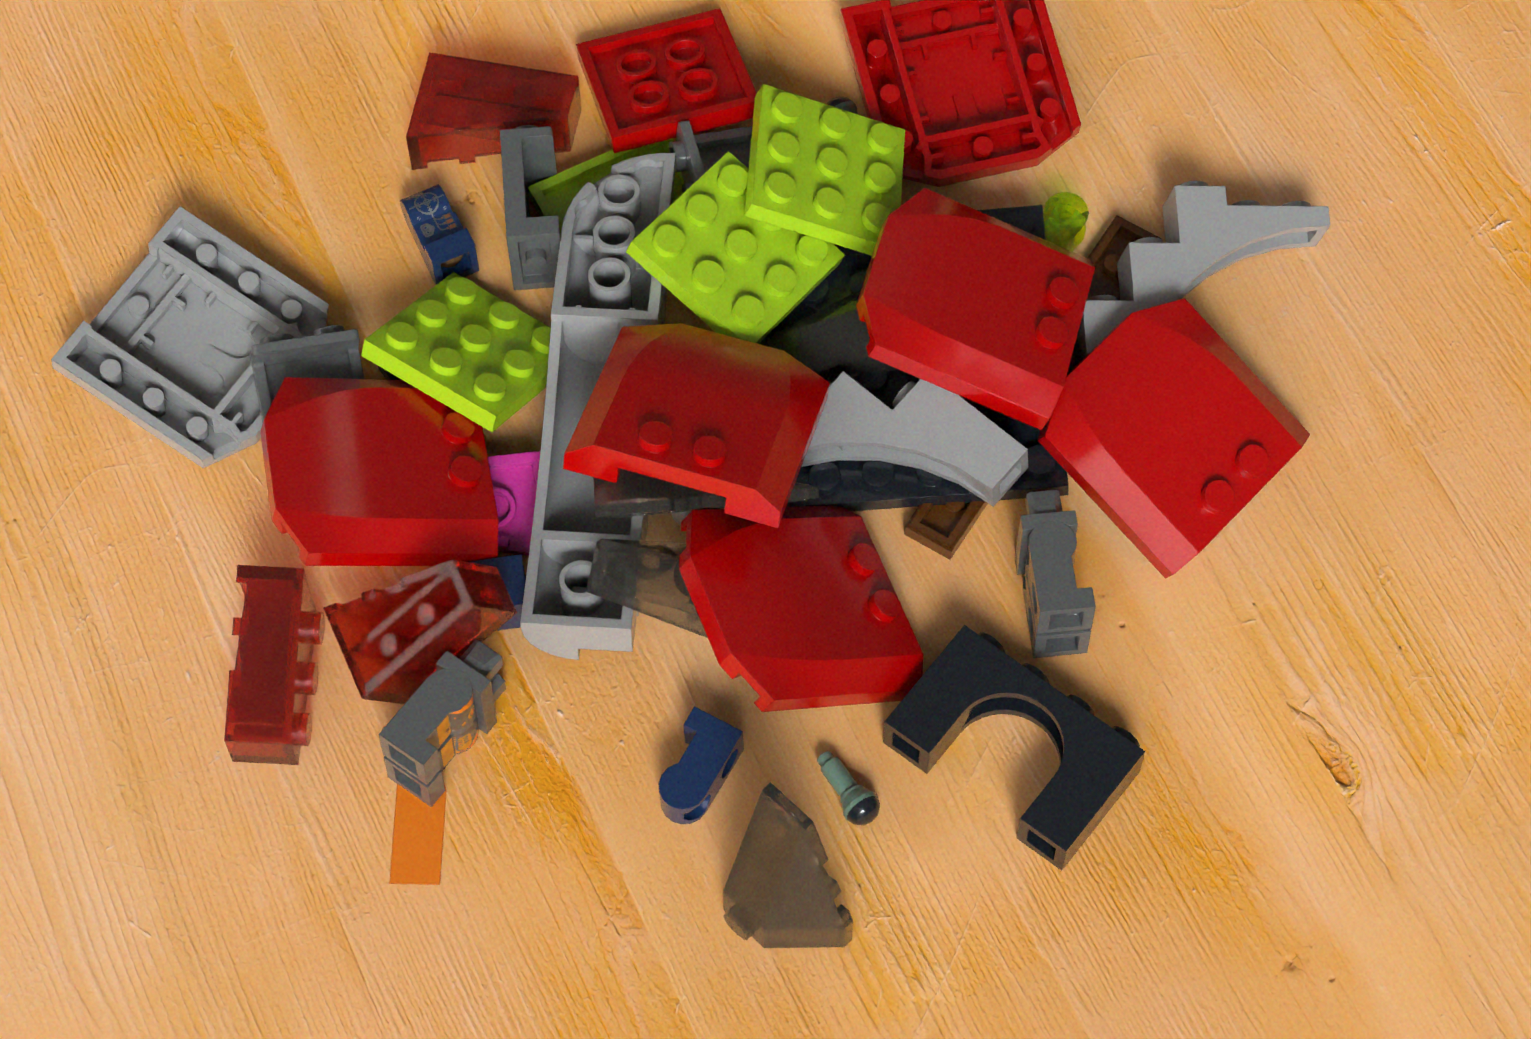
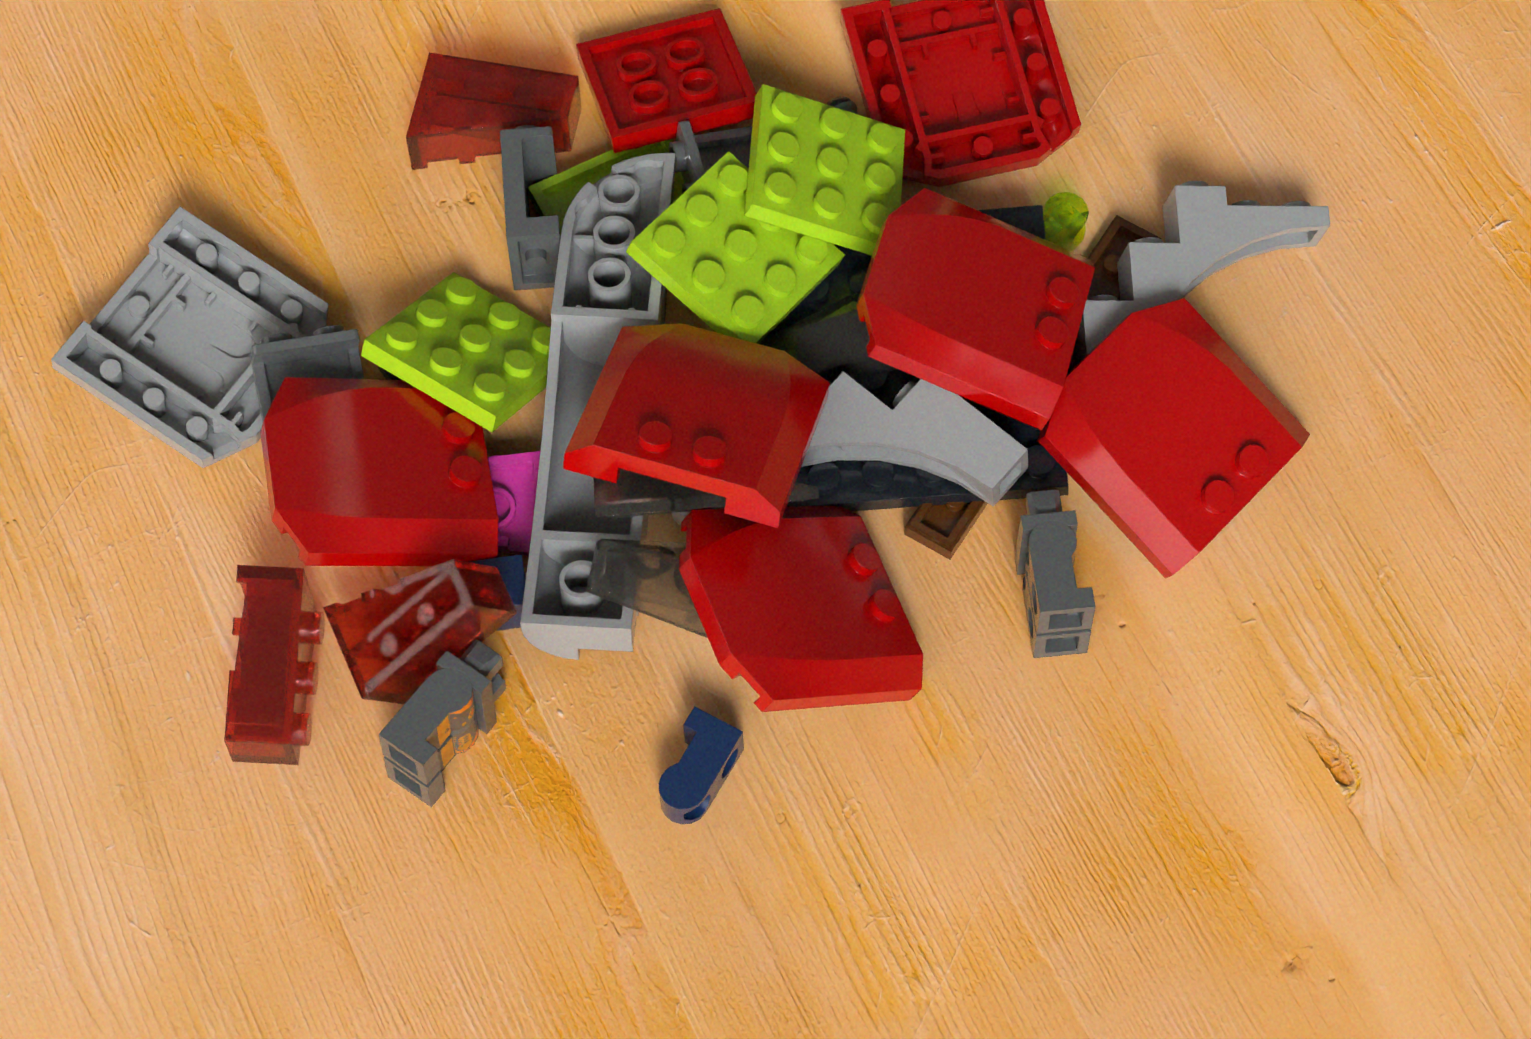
orange sticker [389,780,447,885] -> none
dark blue leg [400,184,479,285] -> none
clear smoke wedge [723,782,853,948] -> none
sand green piece [817,751,880,825] -> none
black arch [883,625,1145,871] -> none

